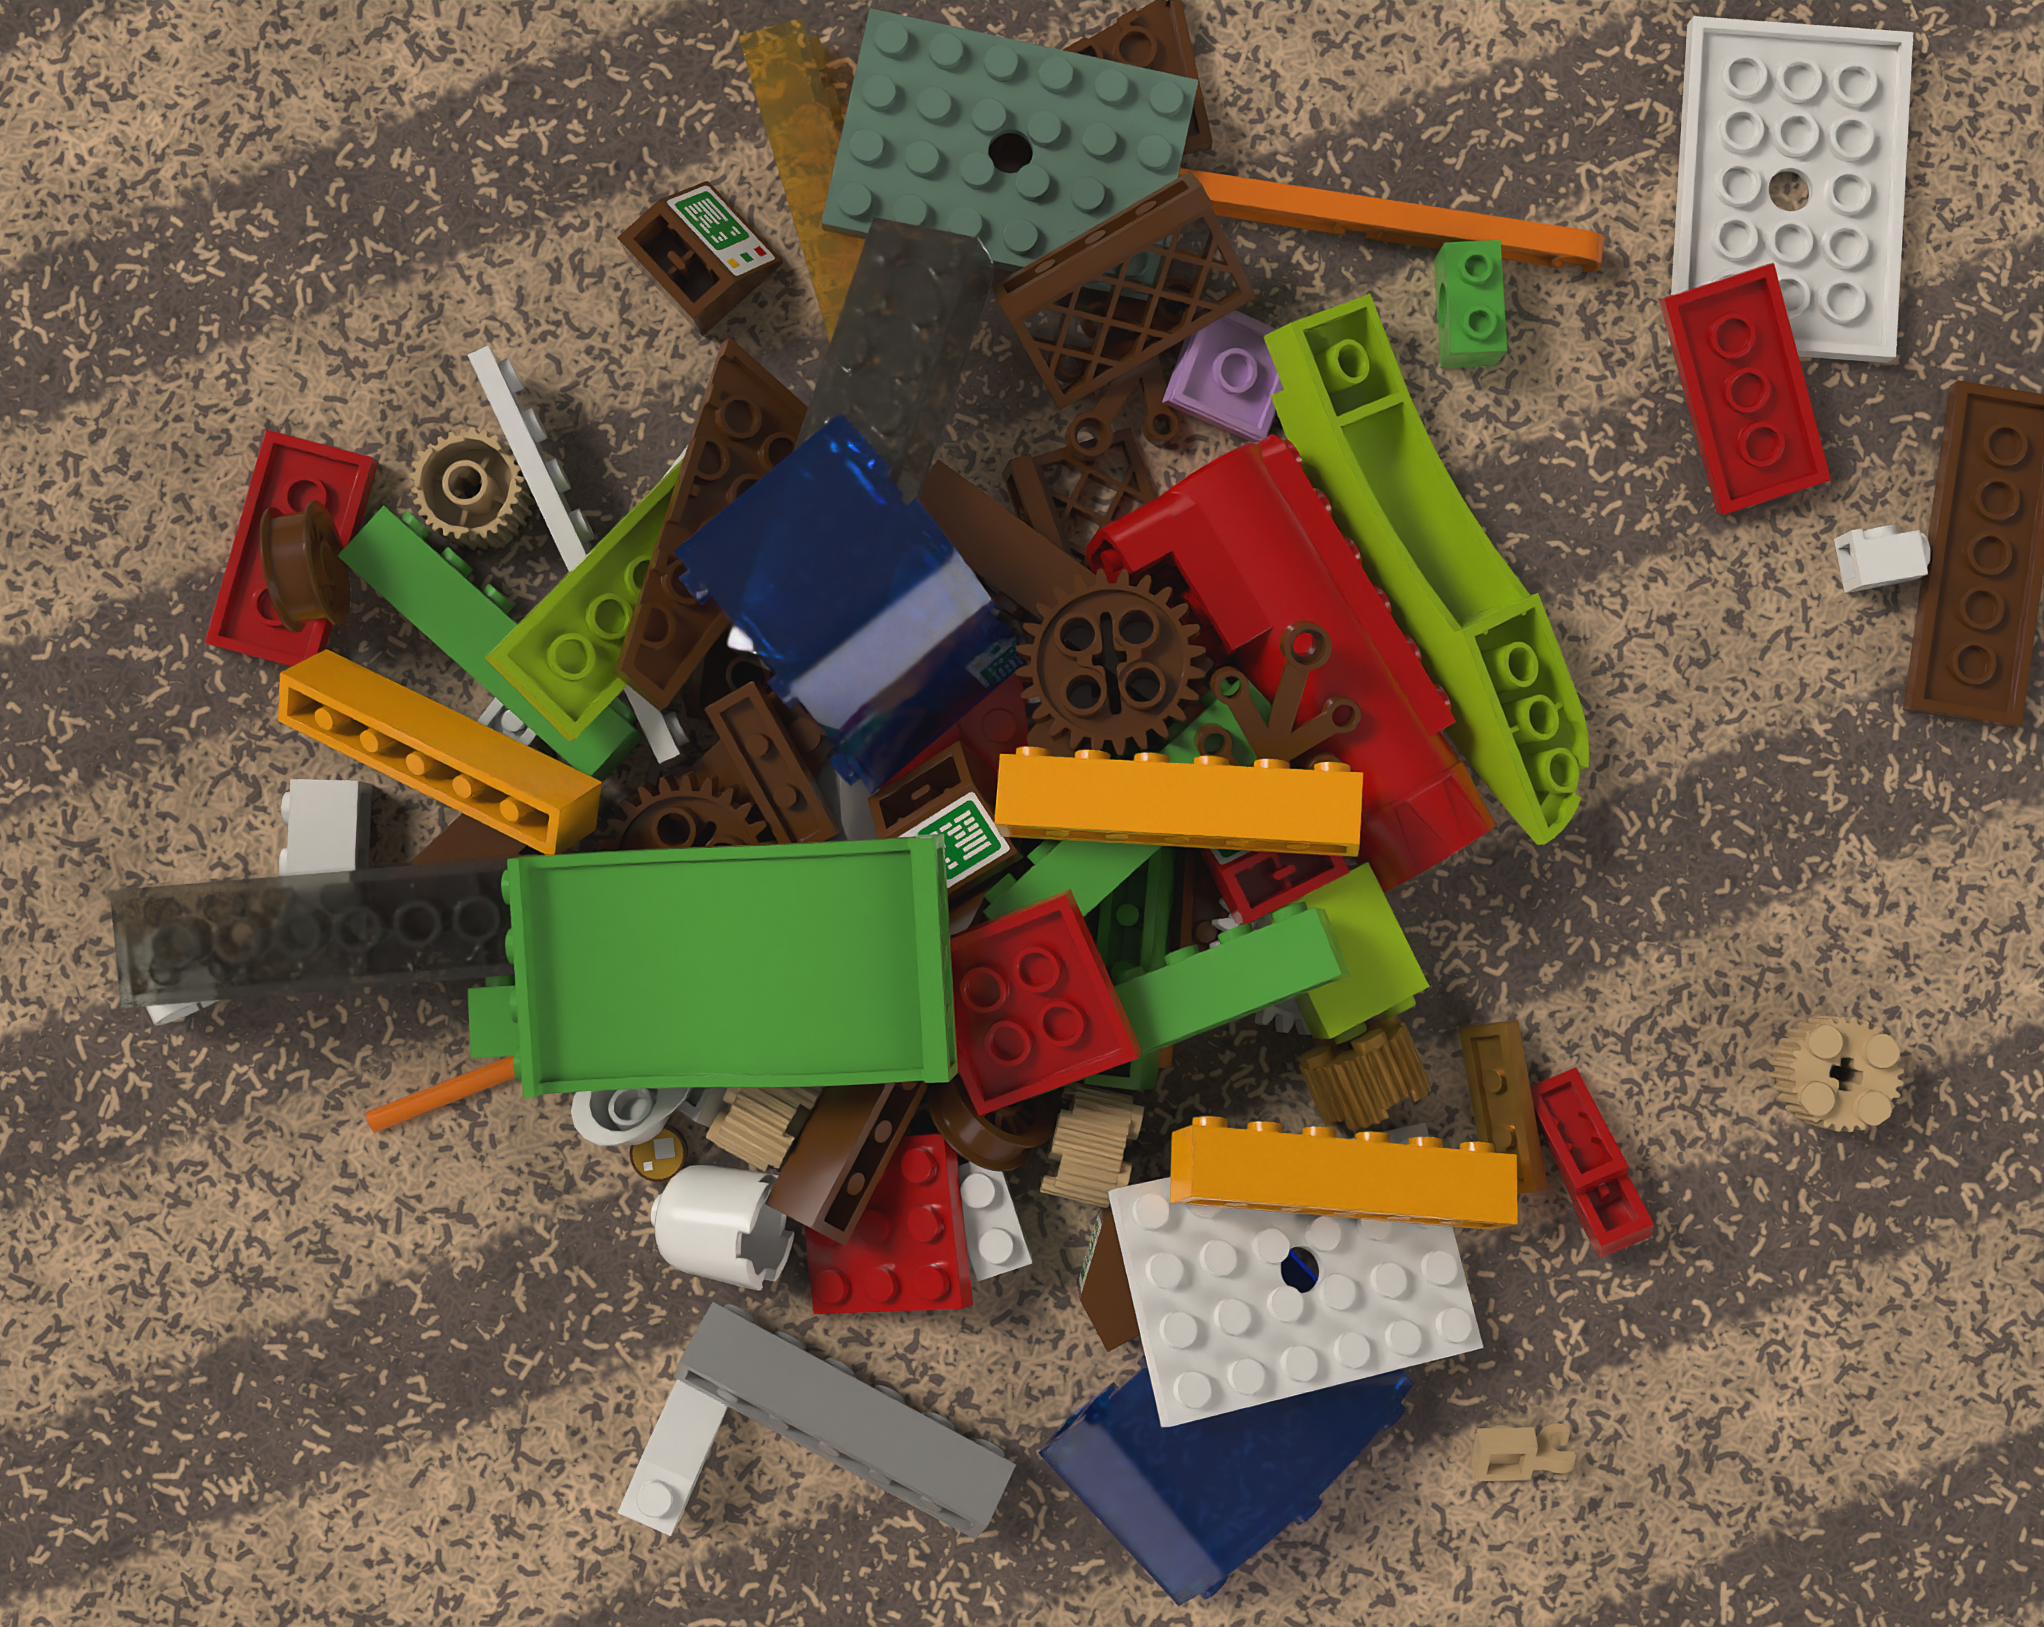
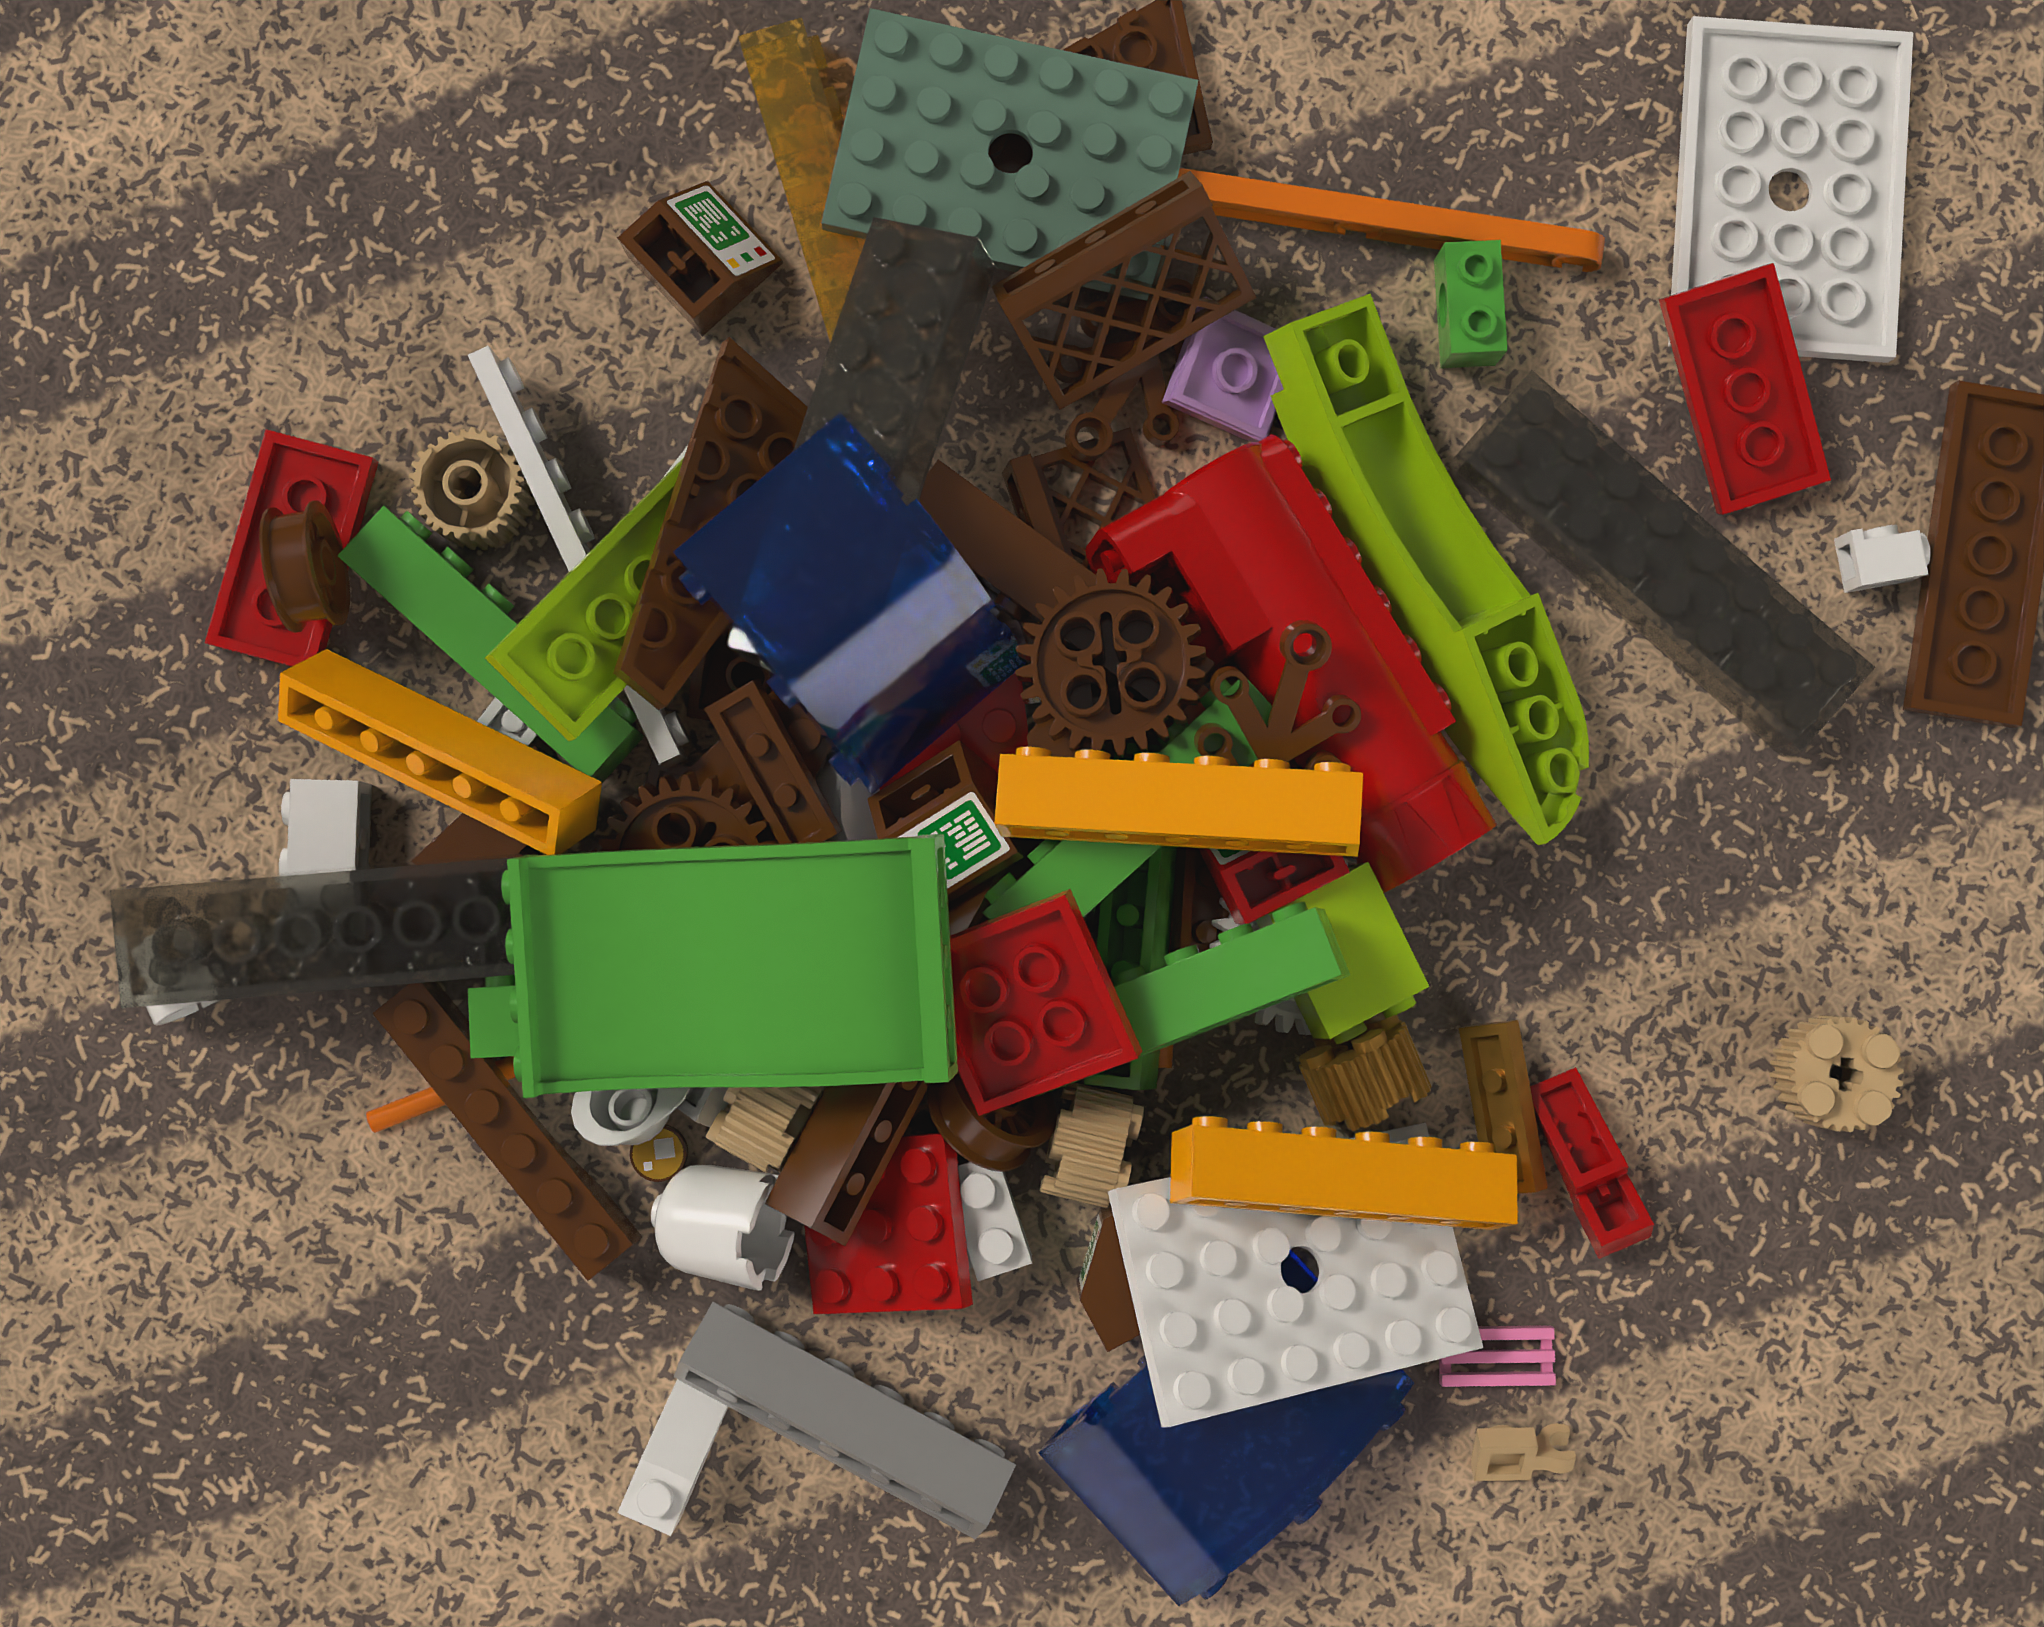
none -> reddish brown arch [372,976,642,1281]
none -> bright pink tile [1439,1325,1556,1387]
none -> clear smoke brick [1447,370,1875,757]

